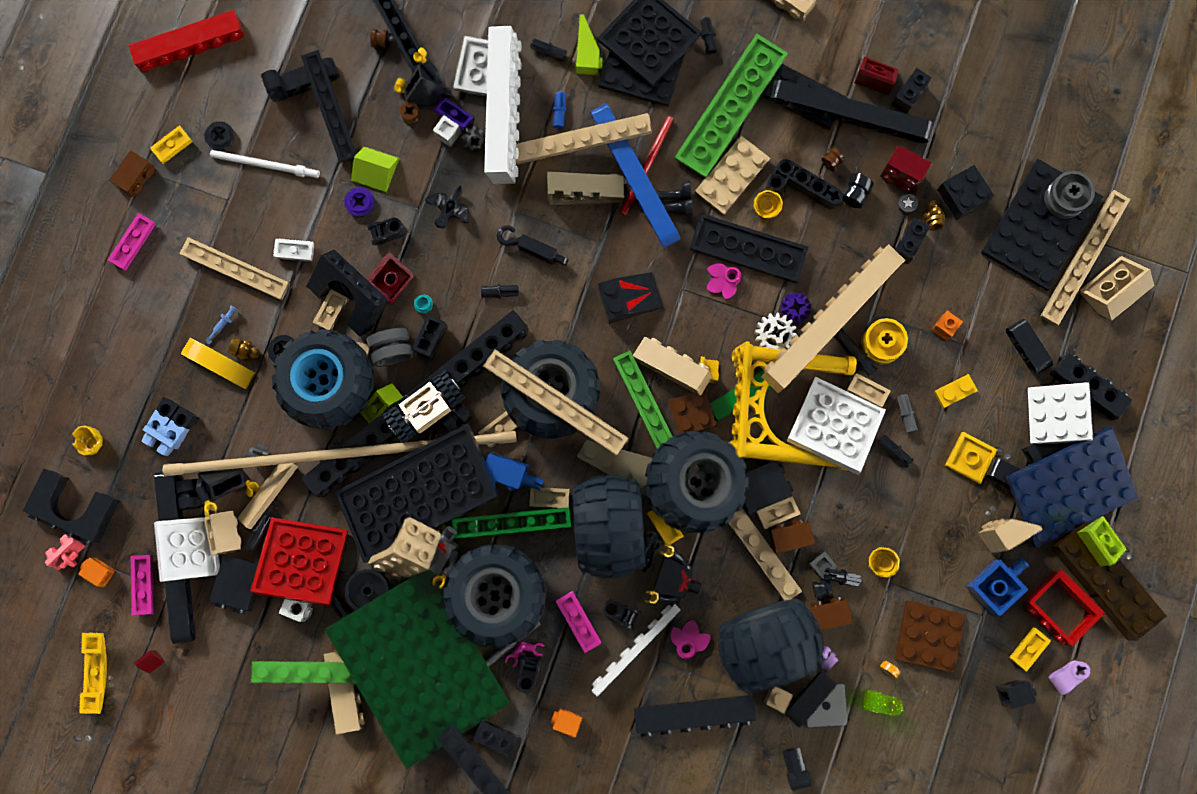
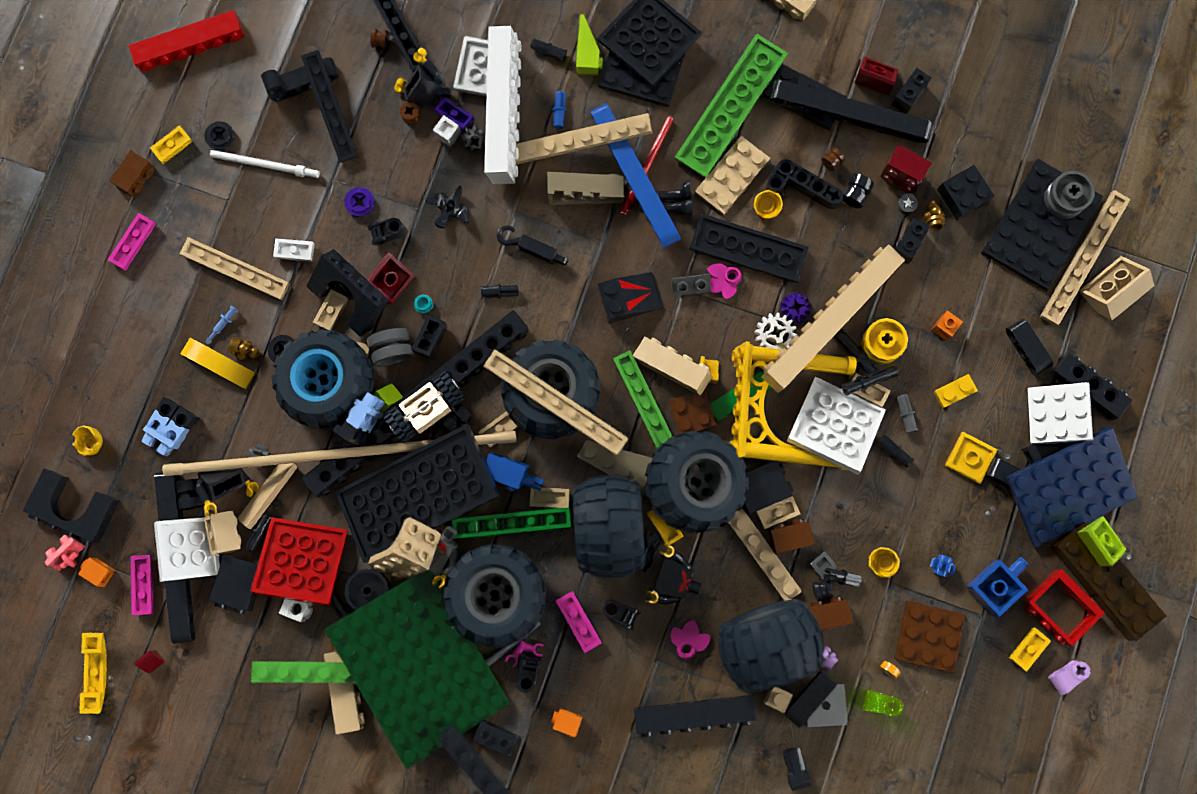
lime slope [351,147,399,193] -> none
white plate [592,604,680,696] -> none
black axle [700,17,717,55] -> none
tan slope [978,519,1042,553] -> none
black brick [996,680,1037,709] -> none
none -> light blue hips [333,392,385,446]
none -> dark grey hinge [671,274,711,296]
none -> black pin [842,365,898,396]
none -> blue gear [930,554,956,578]

